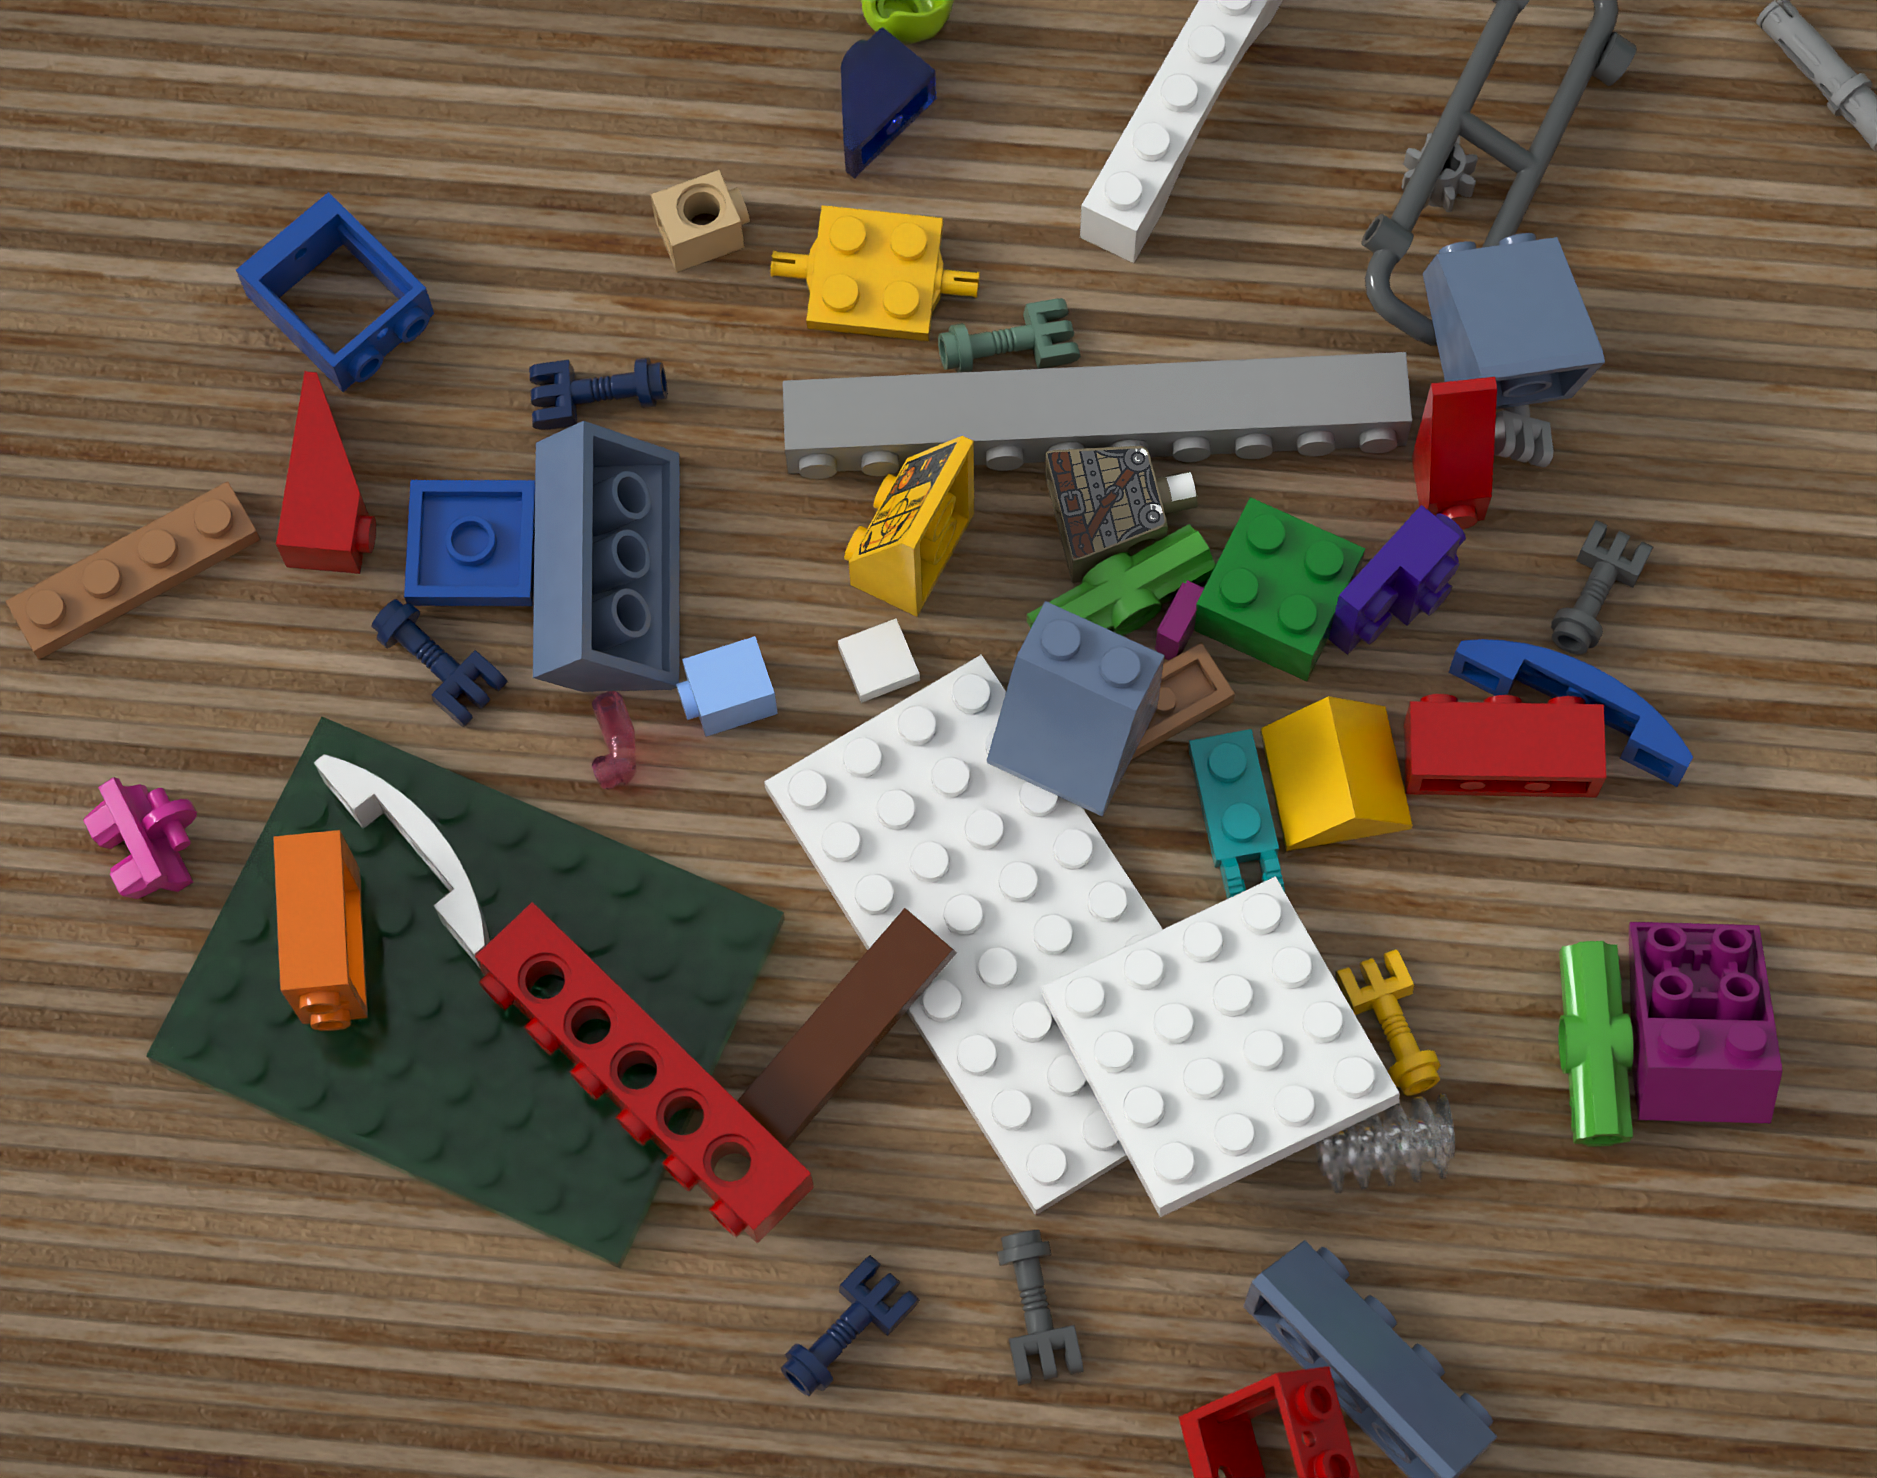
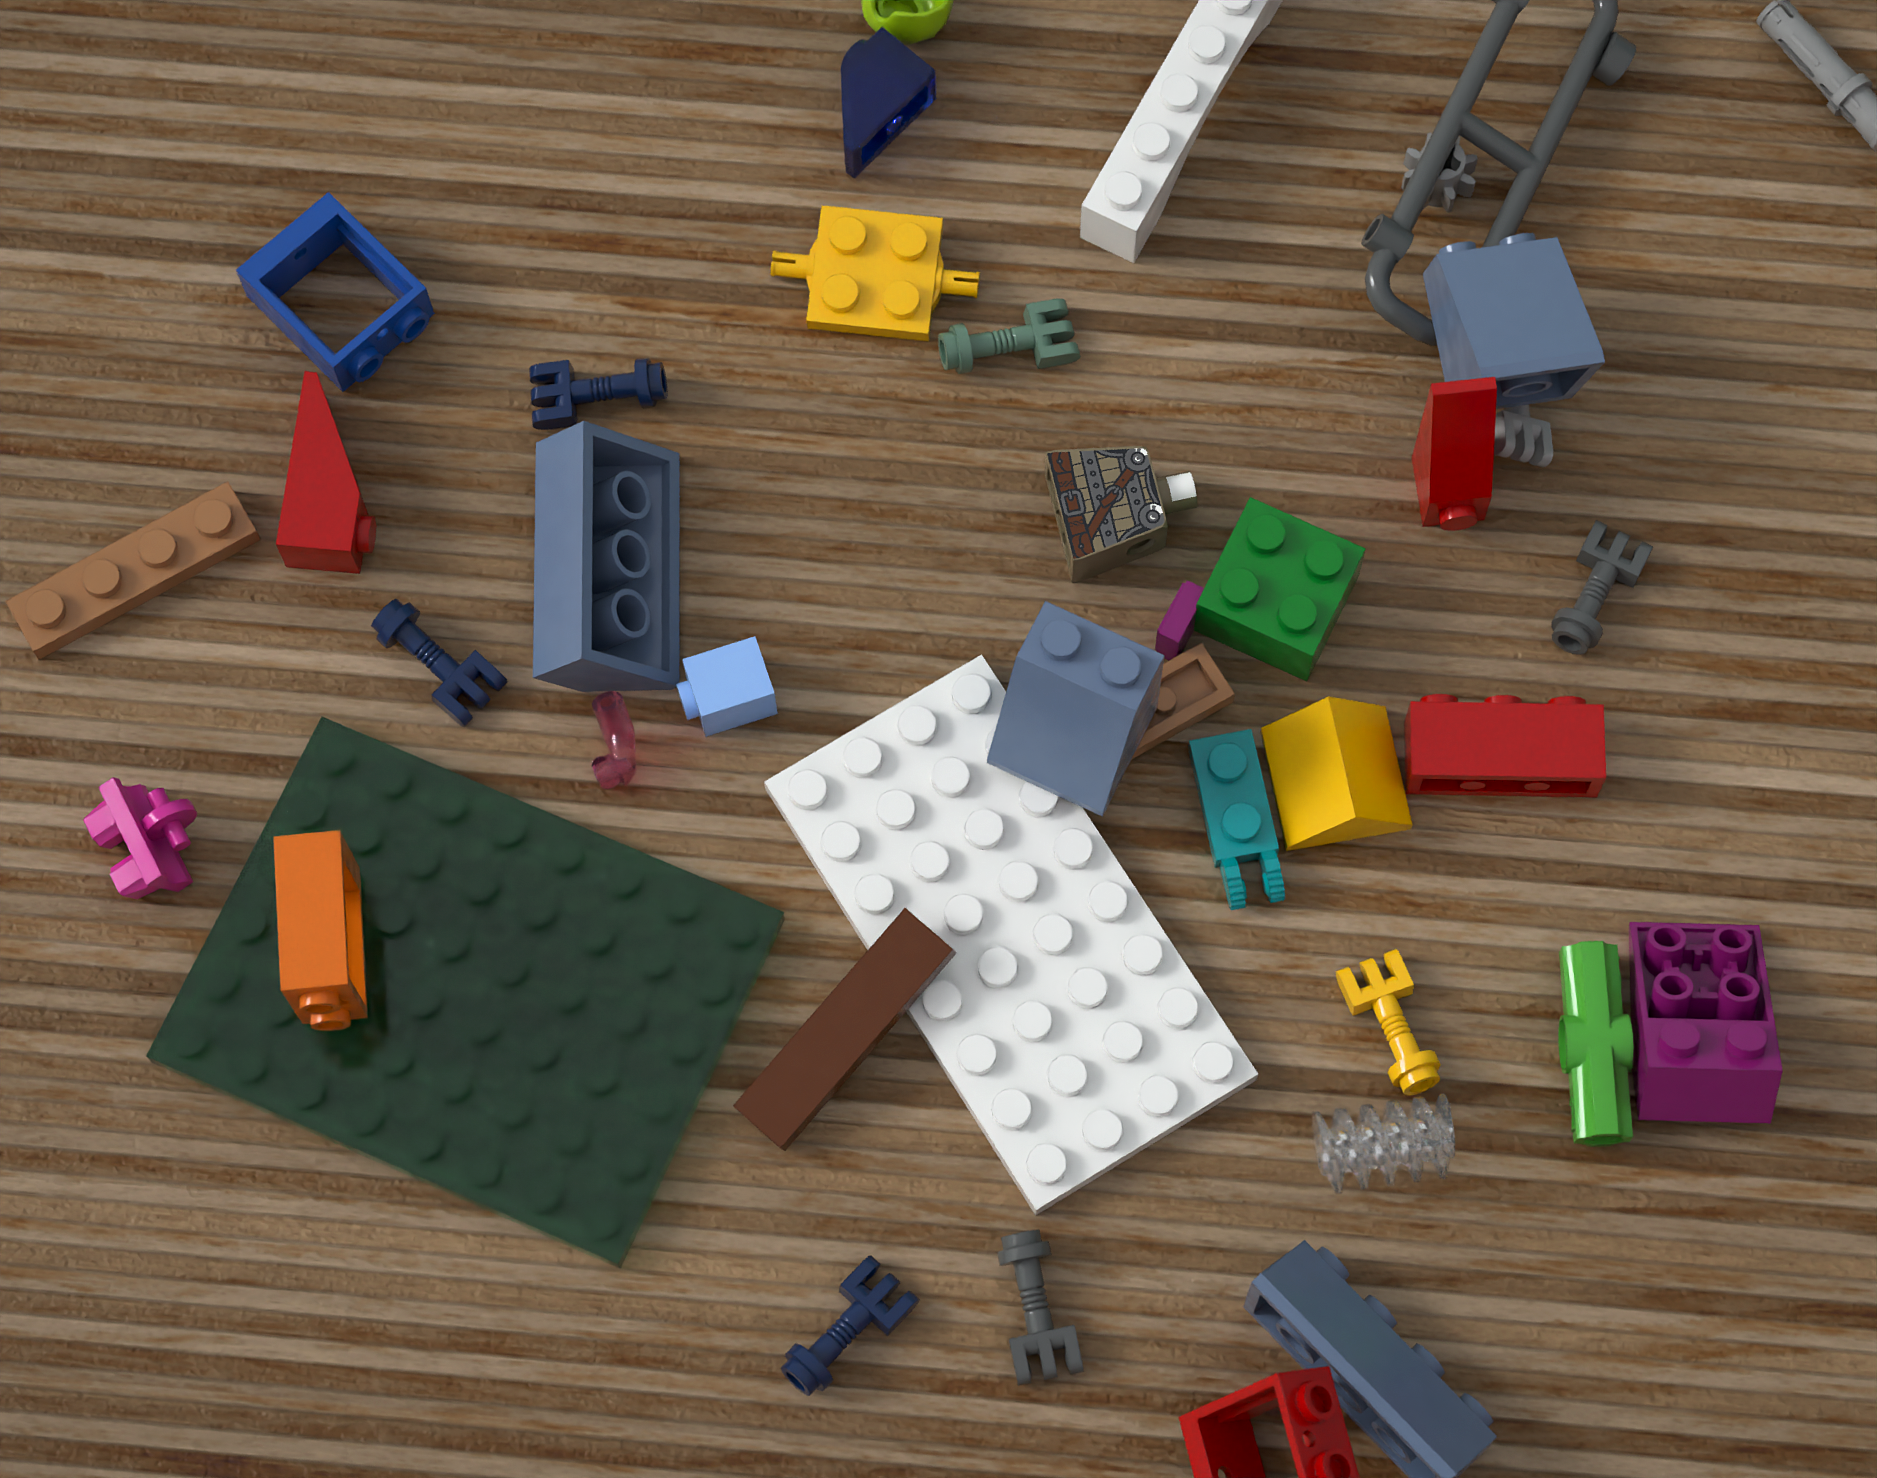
white slope [314,754,490,968] -> none
blue plate [404,480,535,606] -> none
red brick [475,902,814,1244] -> none
tan brick [650,170,750,273] -> none
light grey brick [783,352,1412,479] -> none
white tile [837,618,920,703] -> none
yellow slope [844,436,974,617] -> none
bright green piece [1027,524,1216,636] -> none
white plate [1041,876,1400,1217] -> none
dark purple plate [1328,505,1466,655] -> none
blue slope [1448,639,1693,787] -> none

